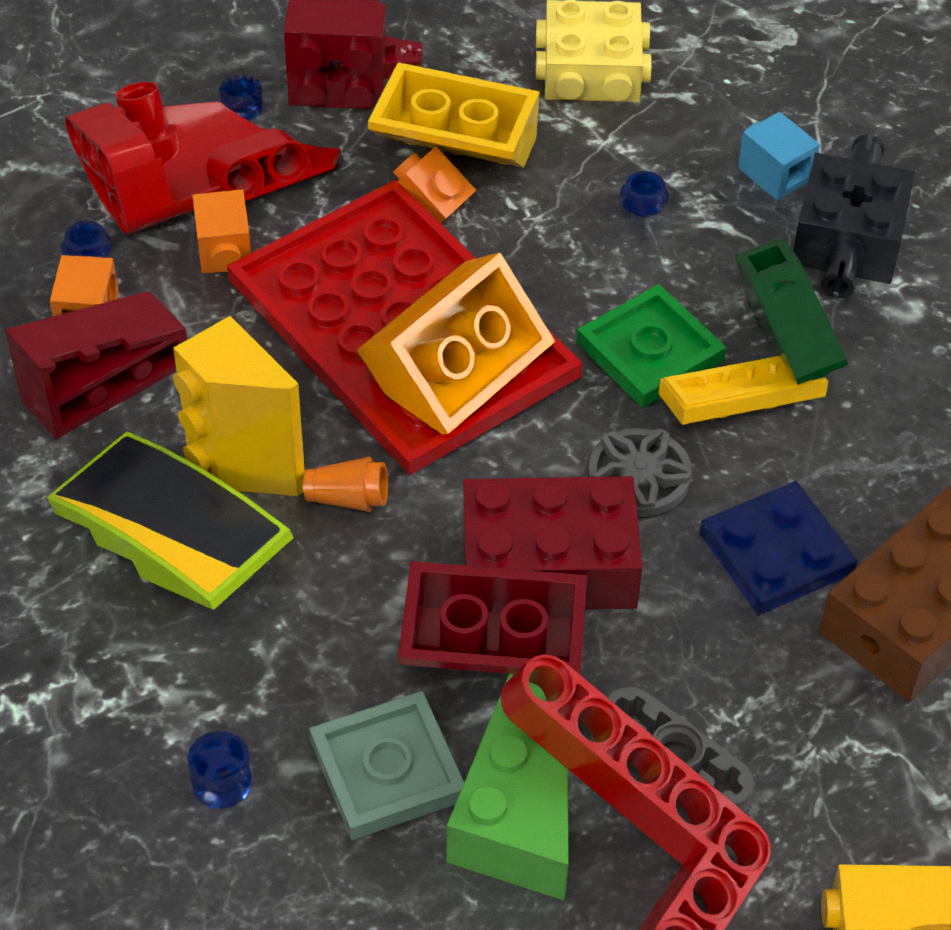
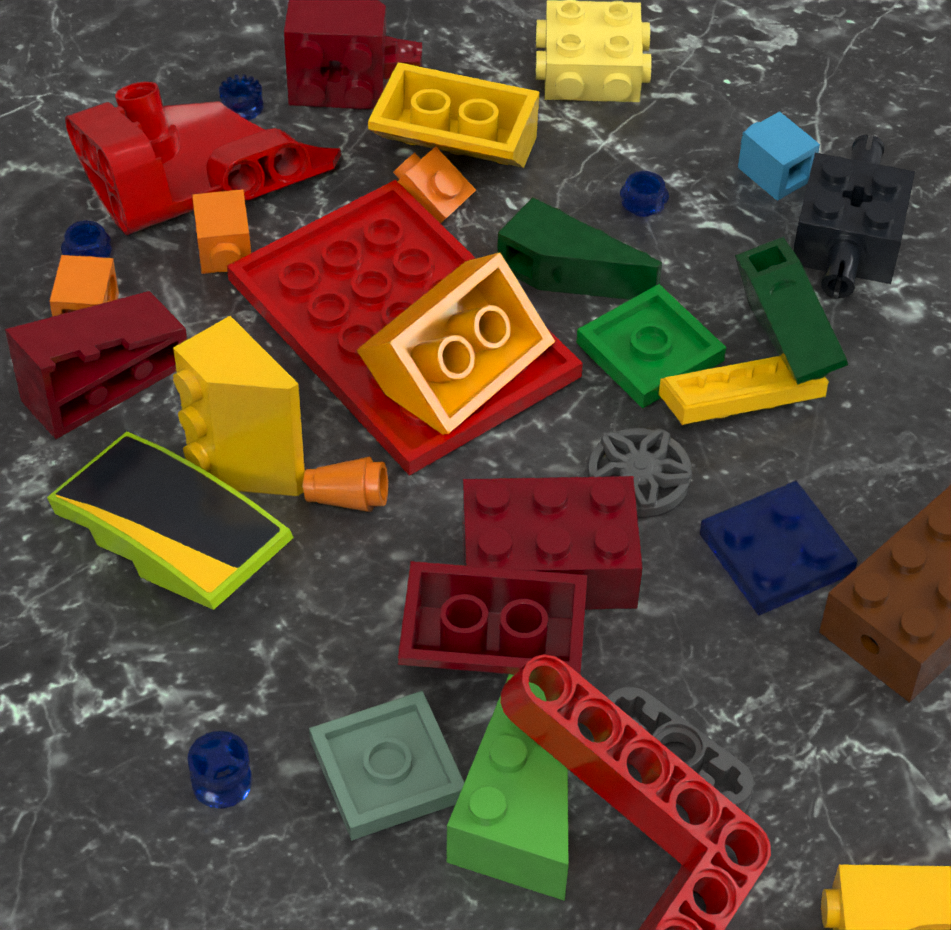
none -> dark green slope [497,197,662,300]

